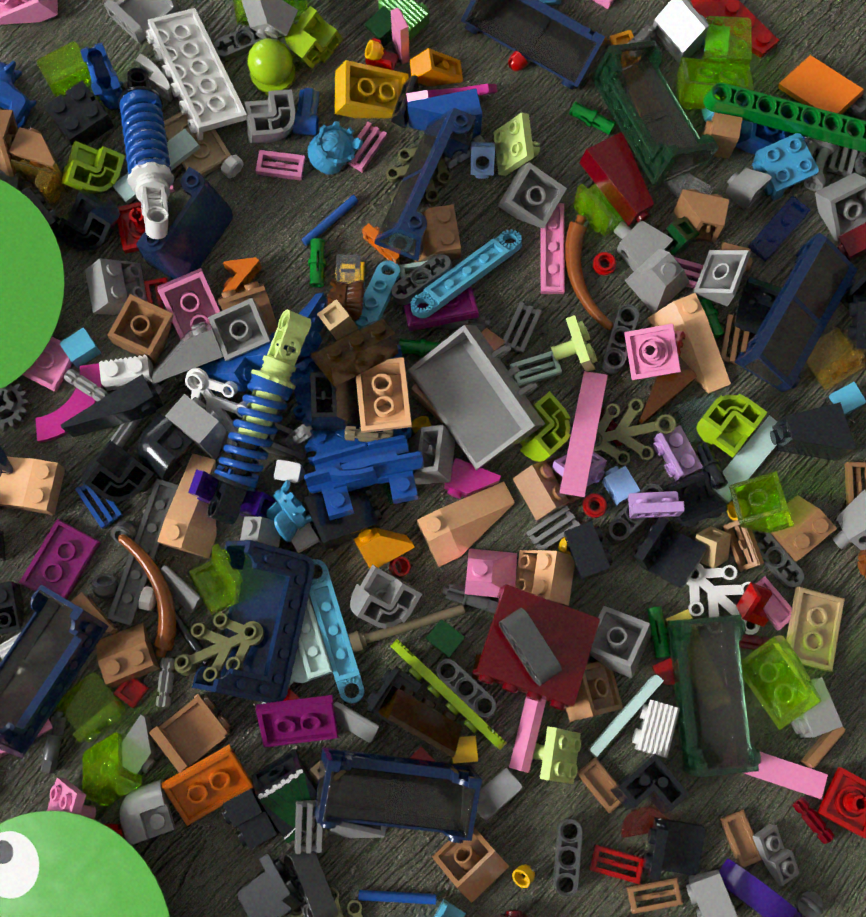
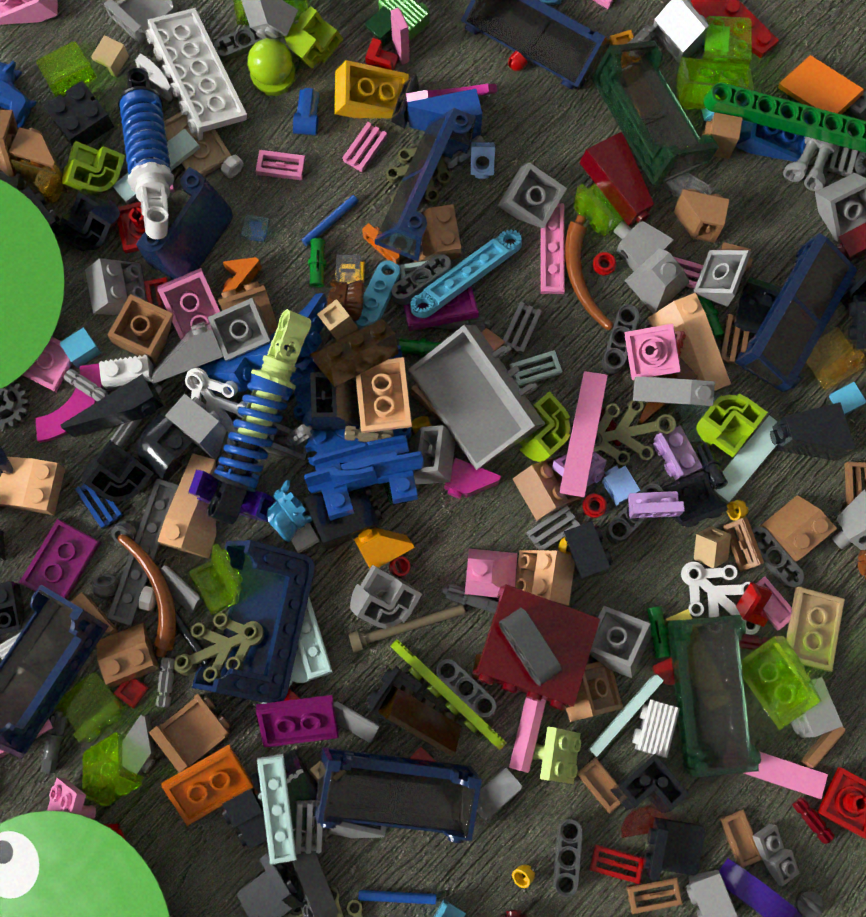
blue animal [80,43,124,110] -> none
light grey brick [119,779,176,845] -> none
light grey slope [240,517,280,548] -> none
light grey brick [244,89,295,144] -> none
white slope [273,459,306,483] -> none
dark azure hair [308,121,363,175] -> none
medium azure plate [309,559,365,704] -> none
yellow hinge [365,40,384,60] -> none
light orange slope [410,48,463,87] -> none
light nougat wedge [417,482,515,567] -> none
dark green panel [426,619,465,658] -> none
medium nougat slope [432,821,509,903] -> none
yellow tile [452,736,478,764] -> none
yellowish green plate [494,112,540,176] -> none
yellowish green plate [551,315,598,372] -> none
green pin [569,101,616,135] -> none
black bracket [634,517,707,588] -> none
dark green panel [667,216,700,257] -> none
light grey slope [725,168,772,211] -> none
clear neon green slope [729,471,794,533] -> none
clear blue tile [747,196,811,262] -> none
dark azure bracket [752,133,819,201] -> none
none -> tan panel [91,35,129,77]
none -> clear light blue tile [241,214,270,243]
none -> light aqua tile [257,754,297,864]
none -> light grey slope [633,376,715,406]

